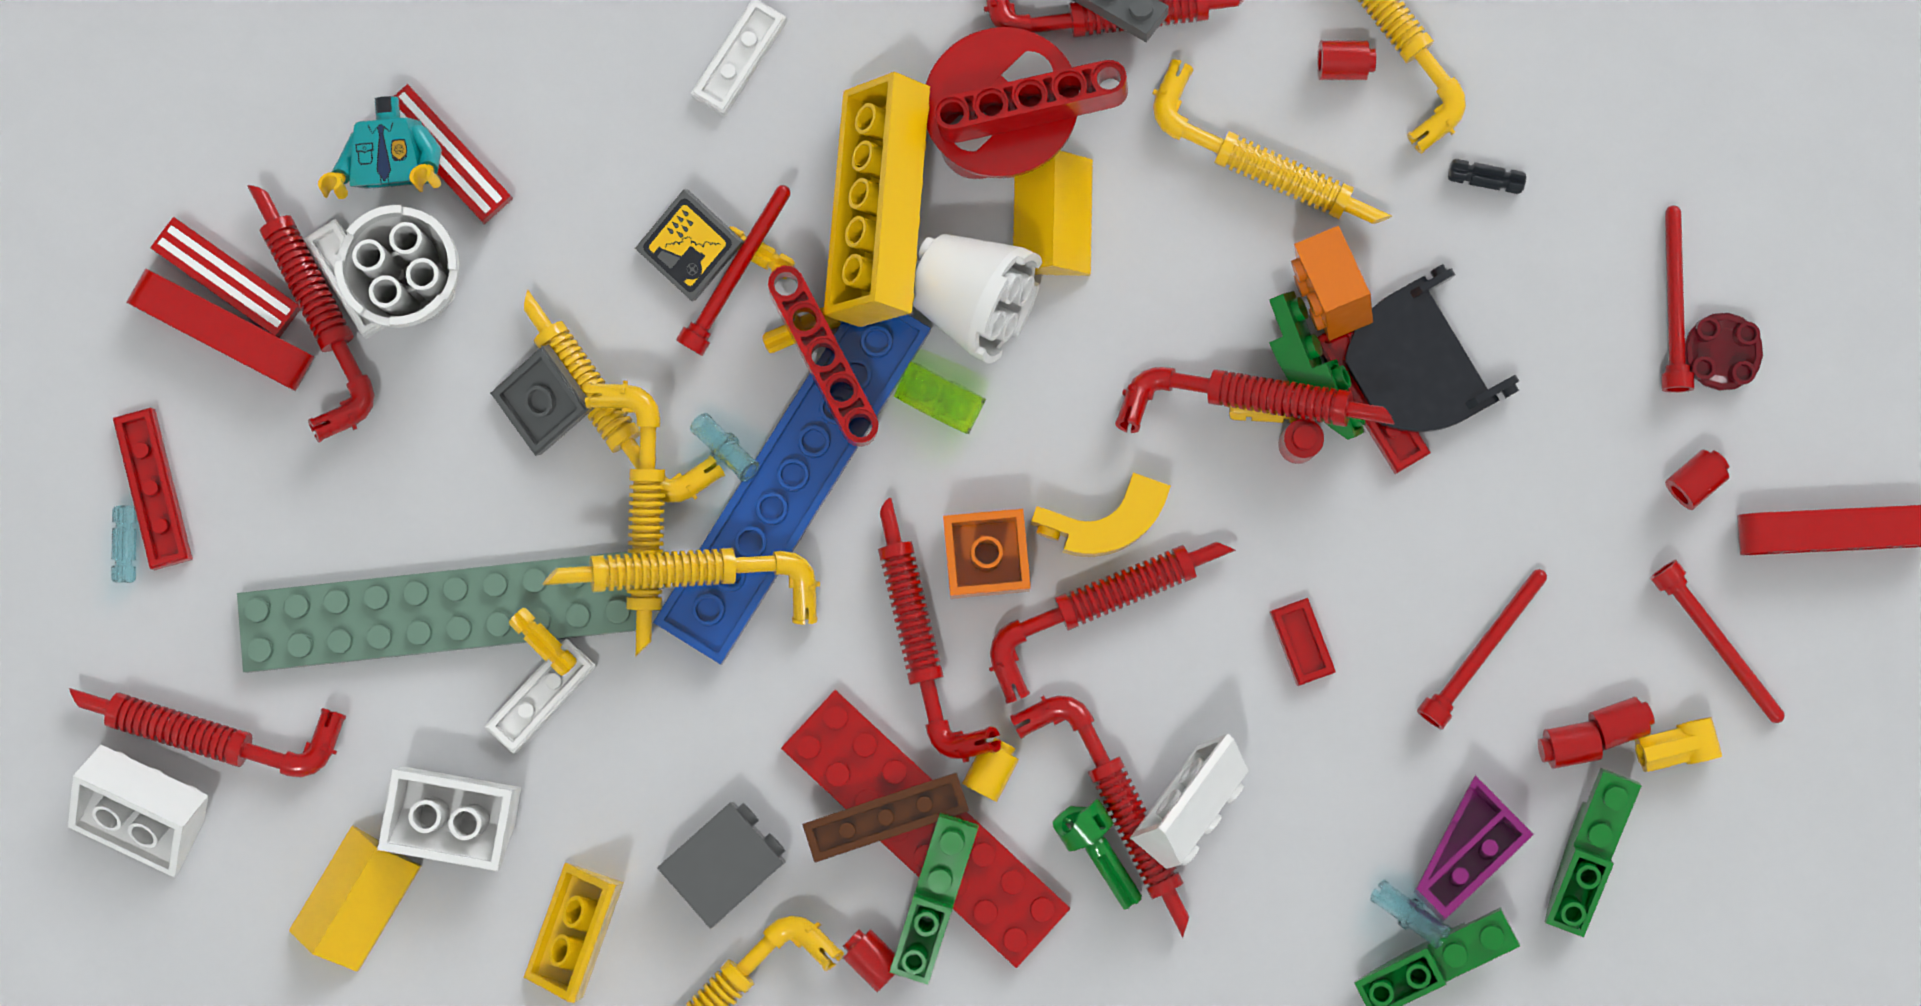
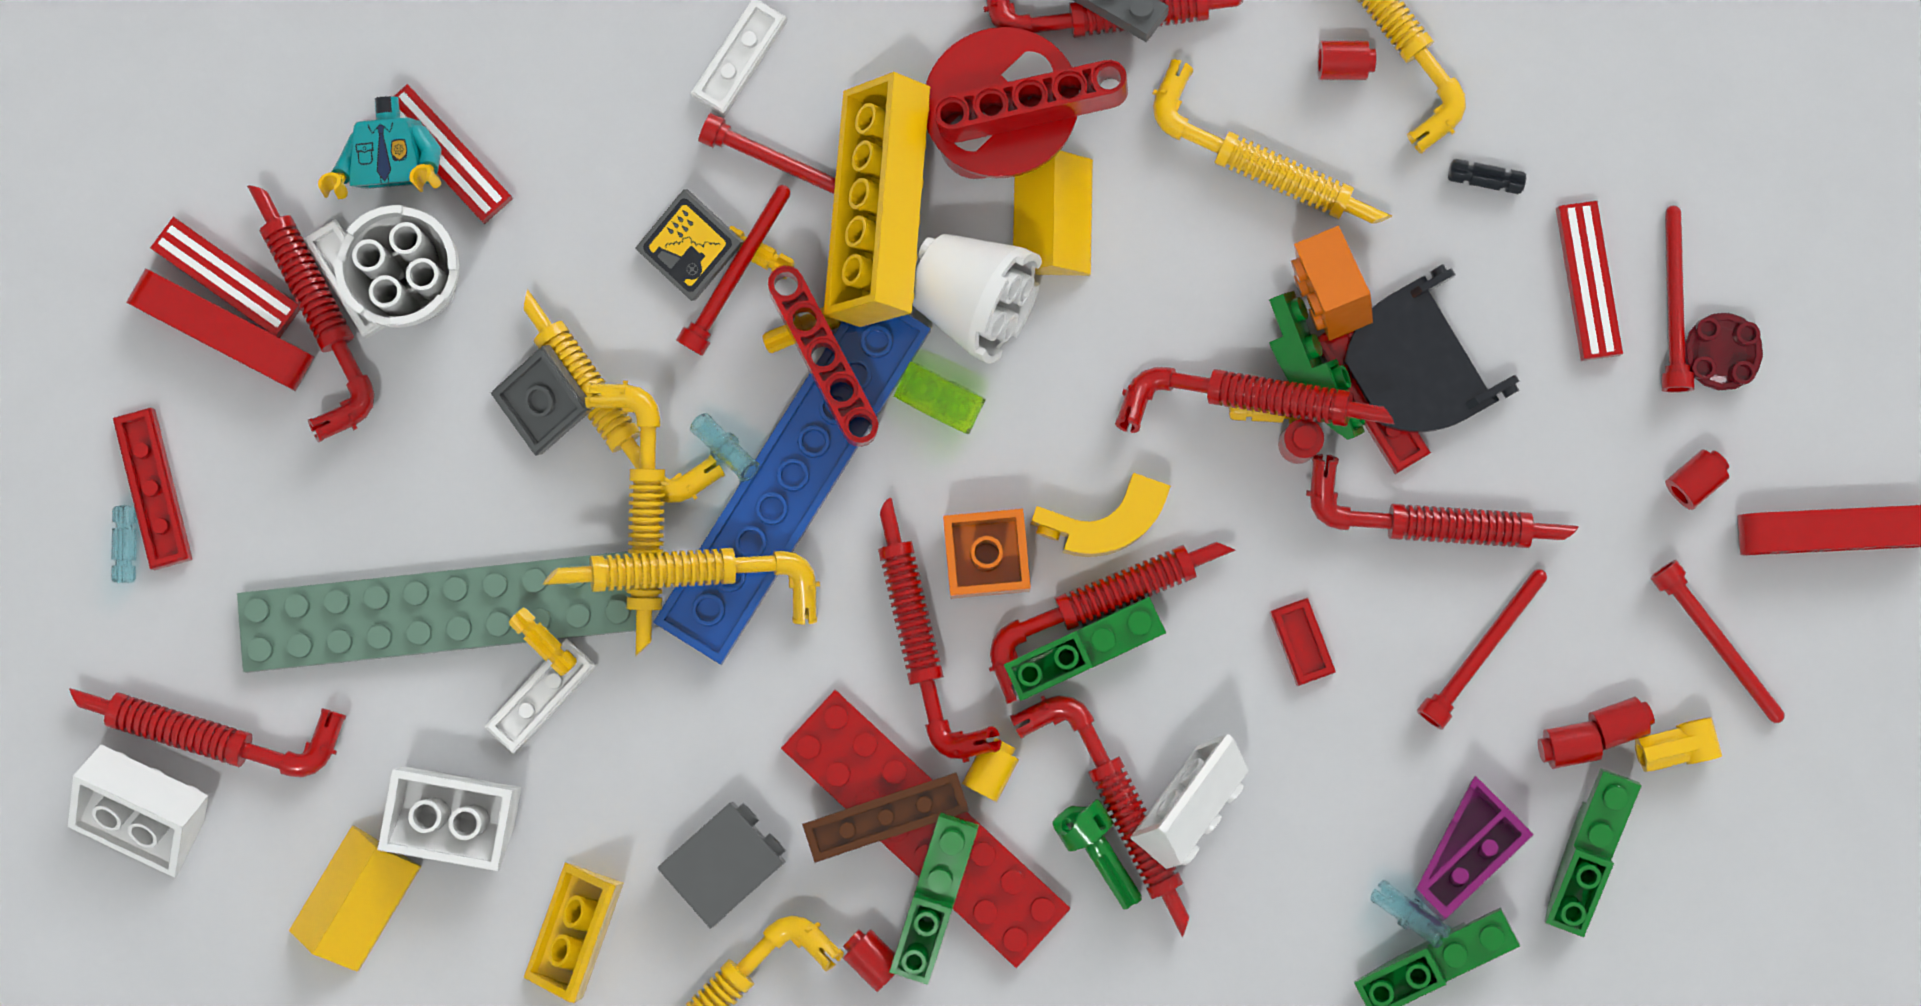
none -> red piece [698,113,835,194]
none -> green slope [1004,597,1166,701]
none -> red piece [1306,454,1579,548]
none -> red tile [1556,201,1623,361]

